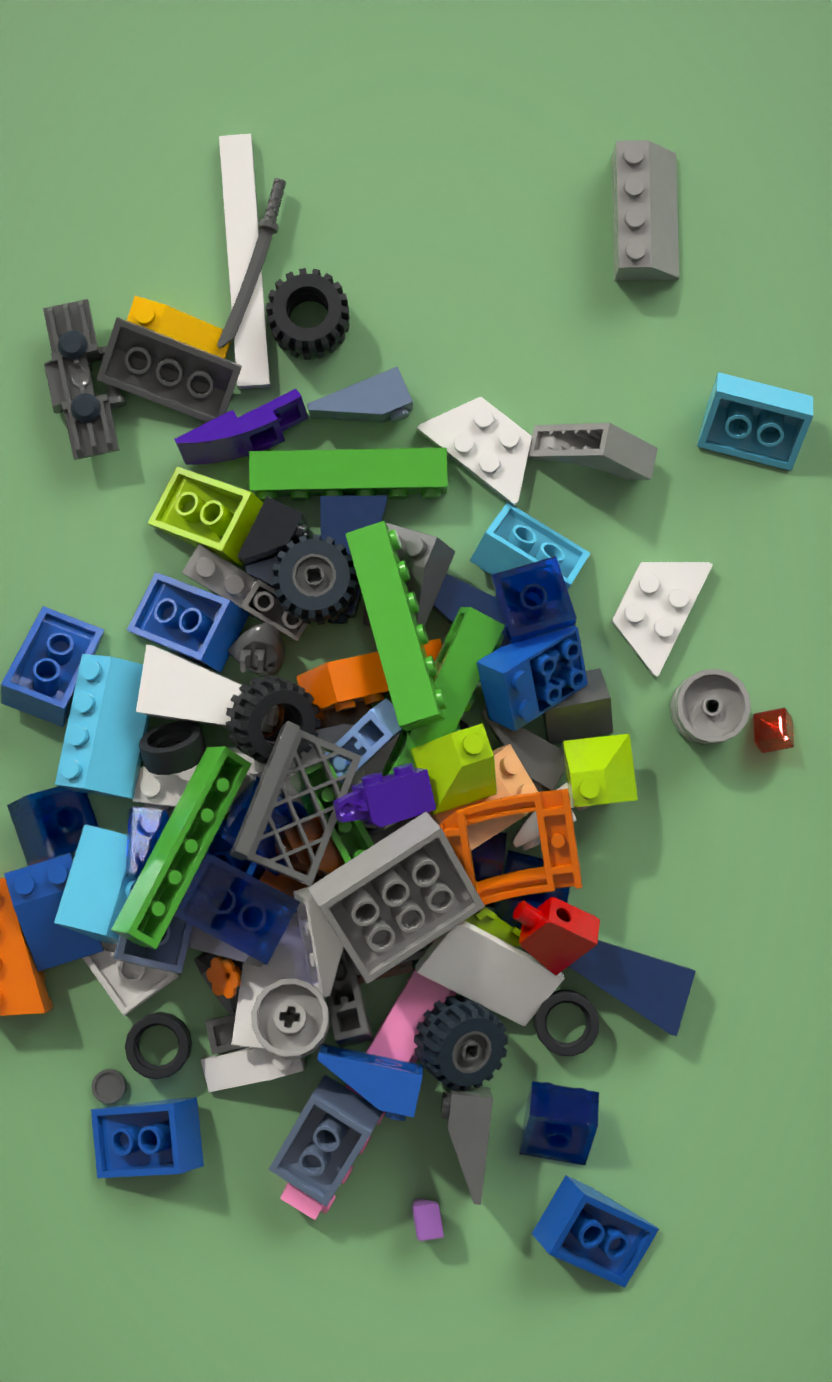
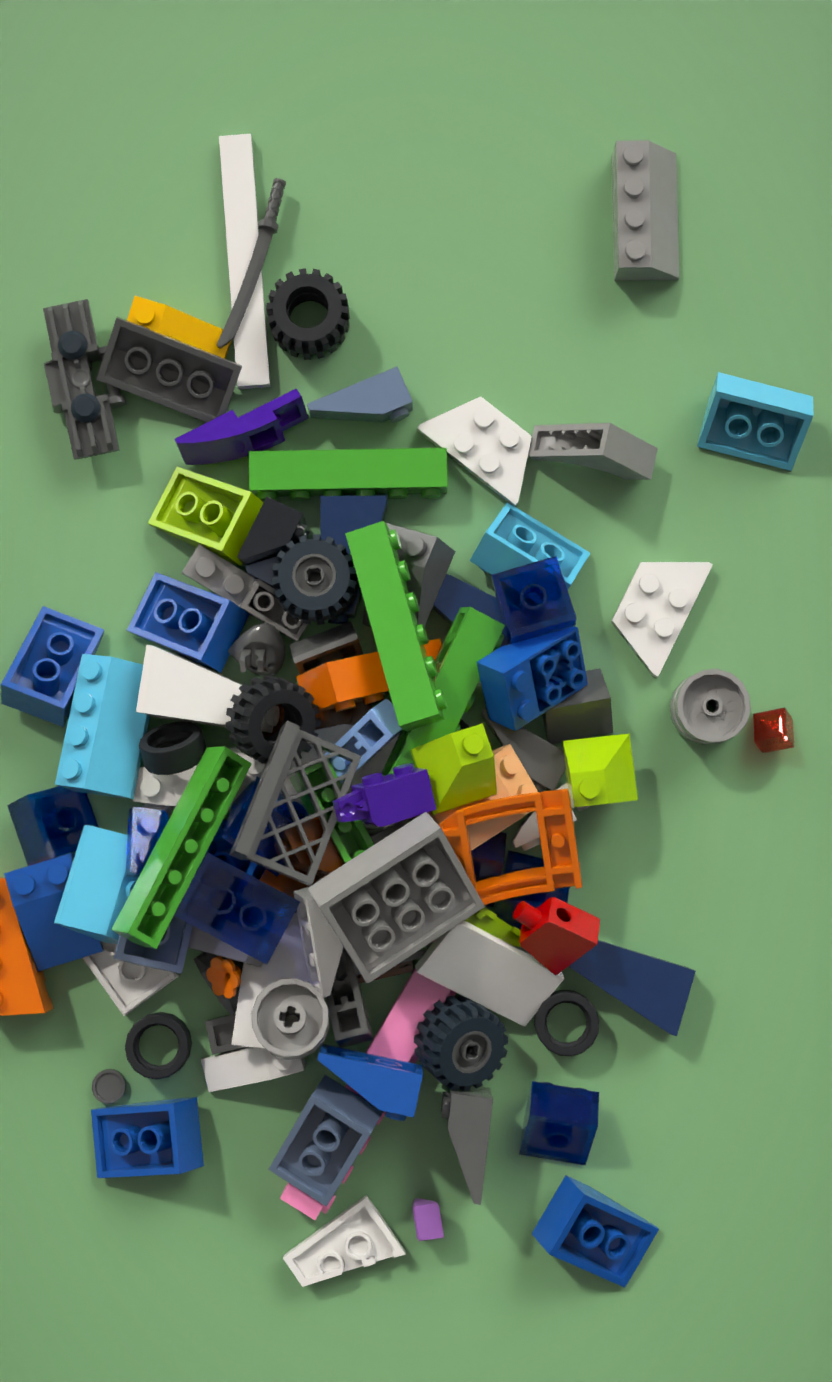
none -> white wing [283,1195,406,1287]
none -> dark grey slope [290,621,364,675]

